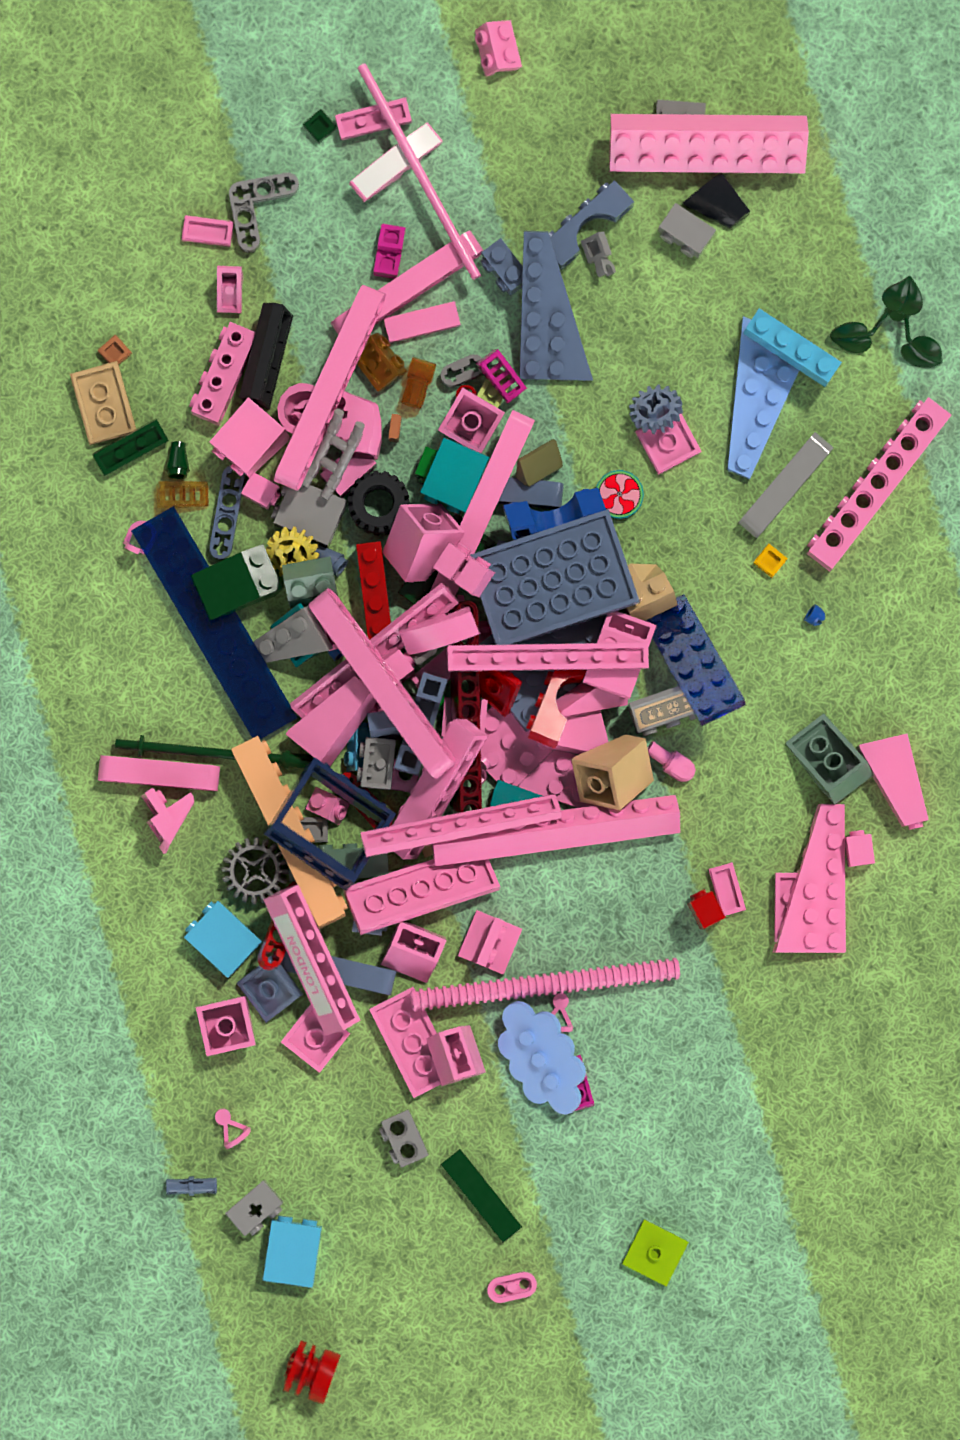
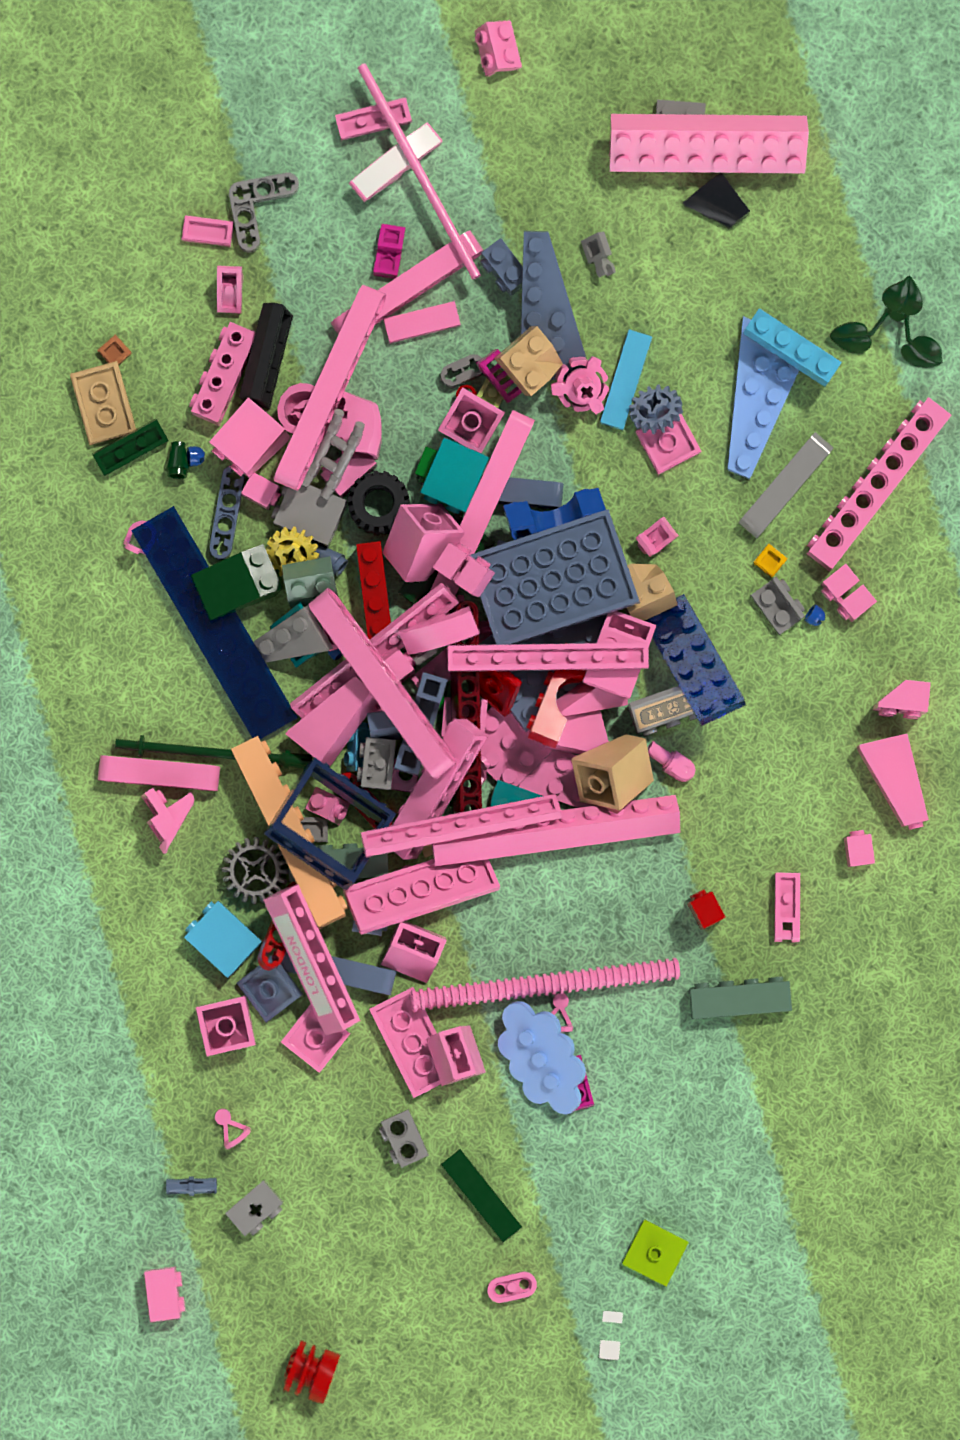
clear orange slope [156,481,209,508] -> none
medium azure brick [263,1215,322,1288] -> none
dark green tile [302,109,337,144] -> none
pearl gold bracket [357,333,407,392] -> none
nougat tile [389,414,402,442] -> none
clear orange piece [401,357,436,409] -> none
bright pink bracket [458,910,522,975] -> none
olive slope [516,439,563,487] -> none
sand blue arch [549,180,634,271] -> none
tile [596,470,644,520] -> none
light grey brick [658,203,716,258] -> none
bright pink tile [708,862,746,916] -> none
bright pink wing [772,804,846,953] -> none
sand green slope [785,713,873,805] -> none
none -> bright pink brick [144,1266,186,1322]
none -> blue hinge [187,446,205,466]
none -> tan slope [494,326,563,396]
none -> bright pink piece [551,356,609,415]
none -> white sticker [599,1311,623,1360]
none -> medium azure tile [600,330,652,430]
none -> bright pink bracket [635,517,679,557]
none -> sand green brick [689,976,792,1019]
none -> light grey bracket [750,577,805,635]
none -> bright pink piece [821,564,877,622]
none -> bright pink slope [873,680,931,719]

